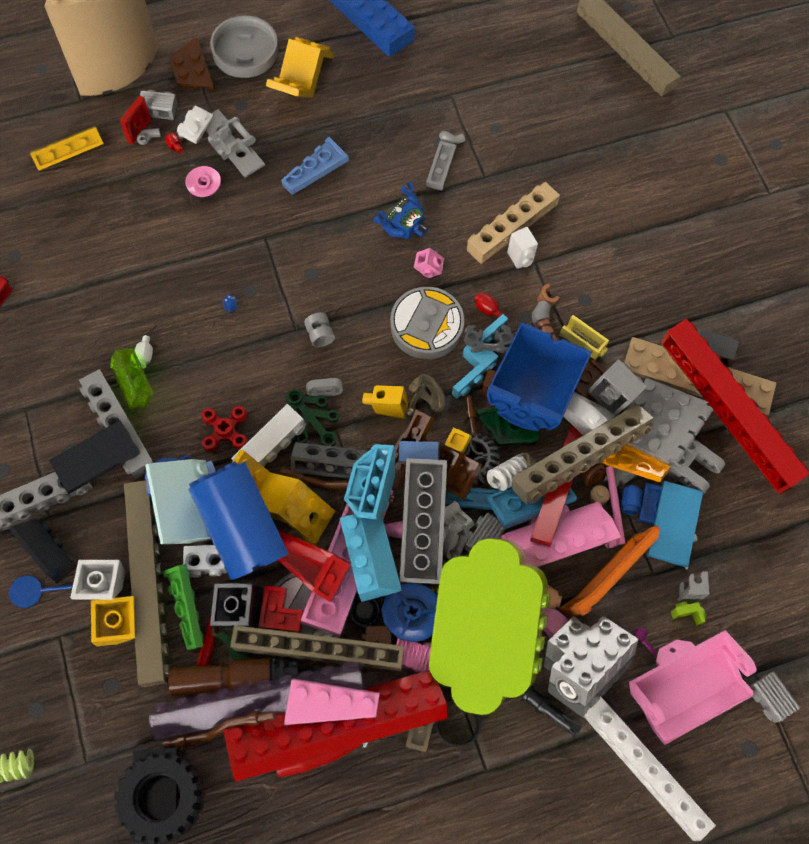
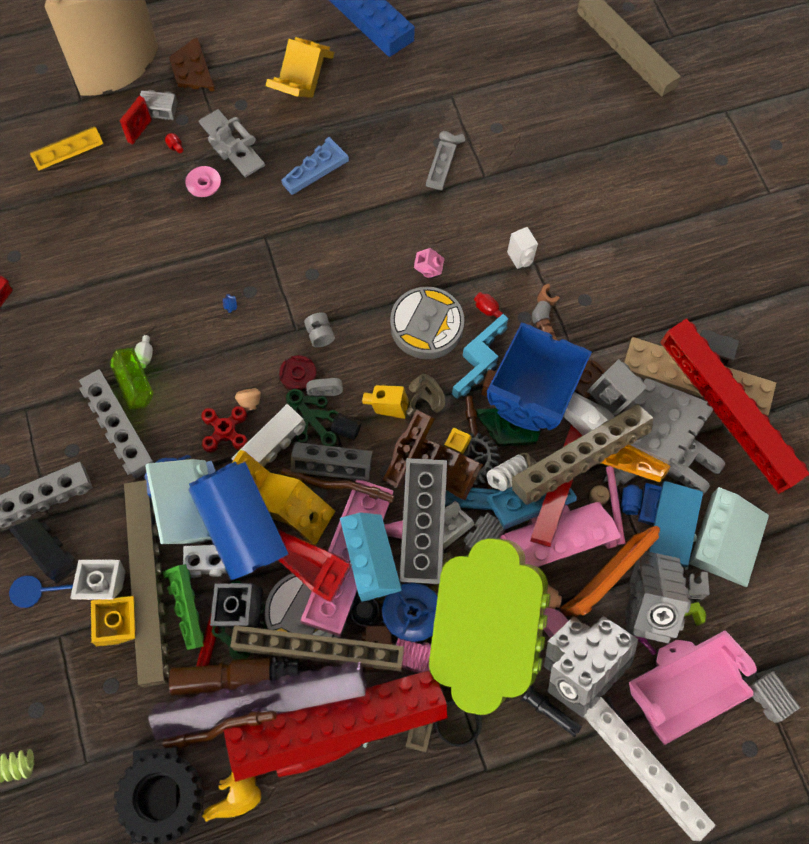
black tile [49,420,140,494] -> none
light grey arm [137,128,161,145] -> none
white bracket [177,105,213,144] -> none
light grey piece [210,16,278,78] -> none
red plate [258,586,304,633] -> none
bright pink wing [284,679,379,725] -> none
medium azure wedge [344,444,395,519] -> none
blue torso [374,182,428,239] -> none
medium blue tile [399,441,439,461] -> none
light grey beam [443,521,469,560] -> none
dark grey helmet [464,325,514,354] -> none
tan brick [467,182,560,264] -> none
light yellow window [559,315,609,361] -> none
reddish brown brick [581,463,606,487] -> none
none -> yellow piece [201,773,261,822]
none -> light nougat cone [235,388,261,411]
none -> dark red tile [279,355,317,391]
none -> black piece [331,413,361,440]
none -> piece [625,551,691,643]
none -> light aqua slope [689,487,769,587]

